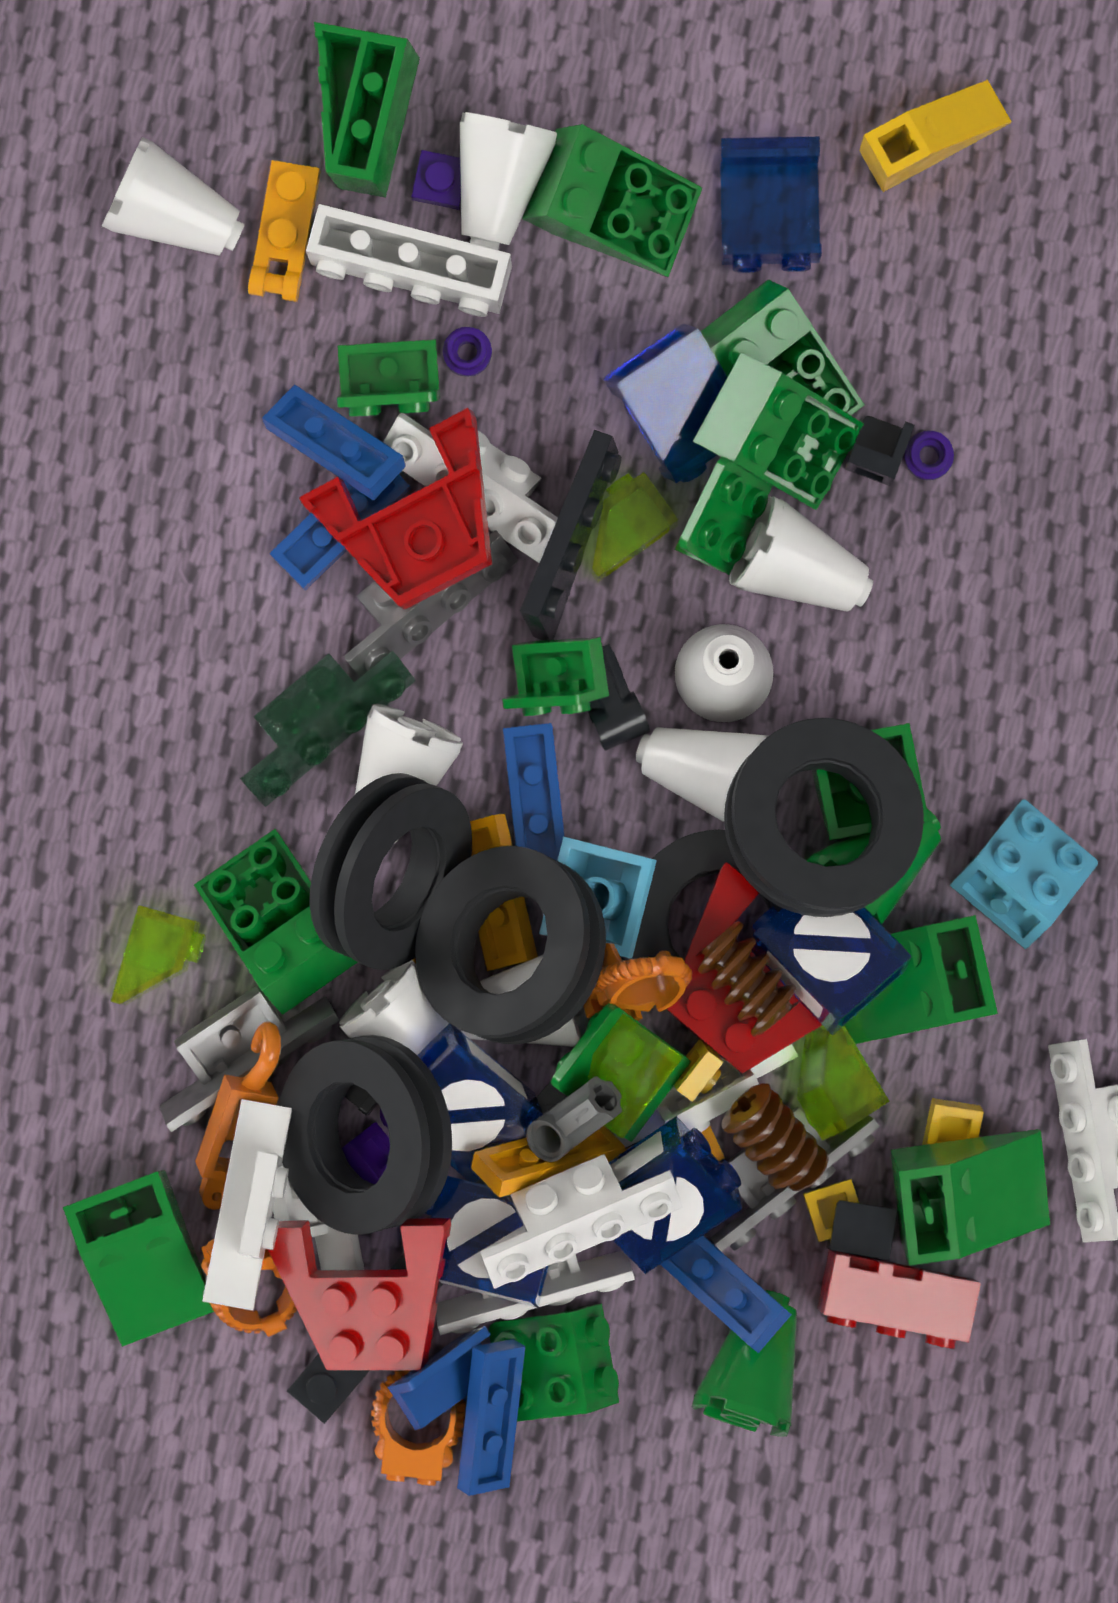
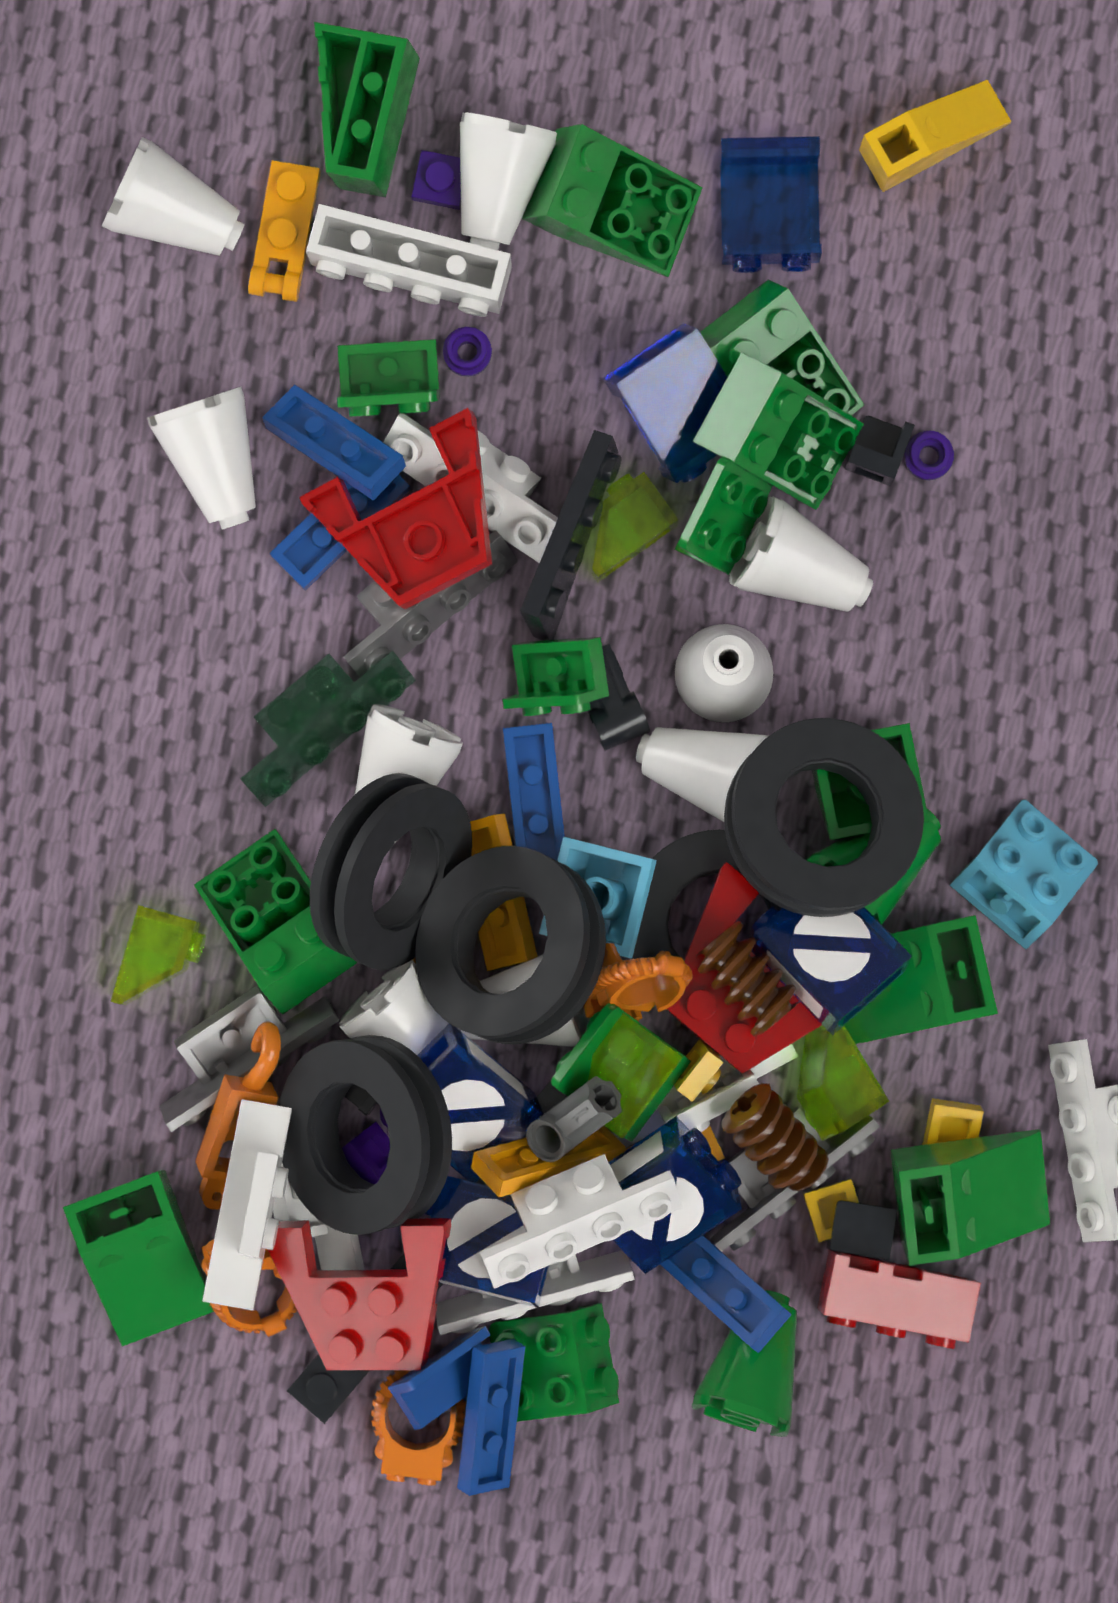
none -> white cone [147,387,256,529]

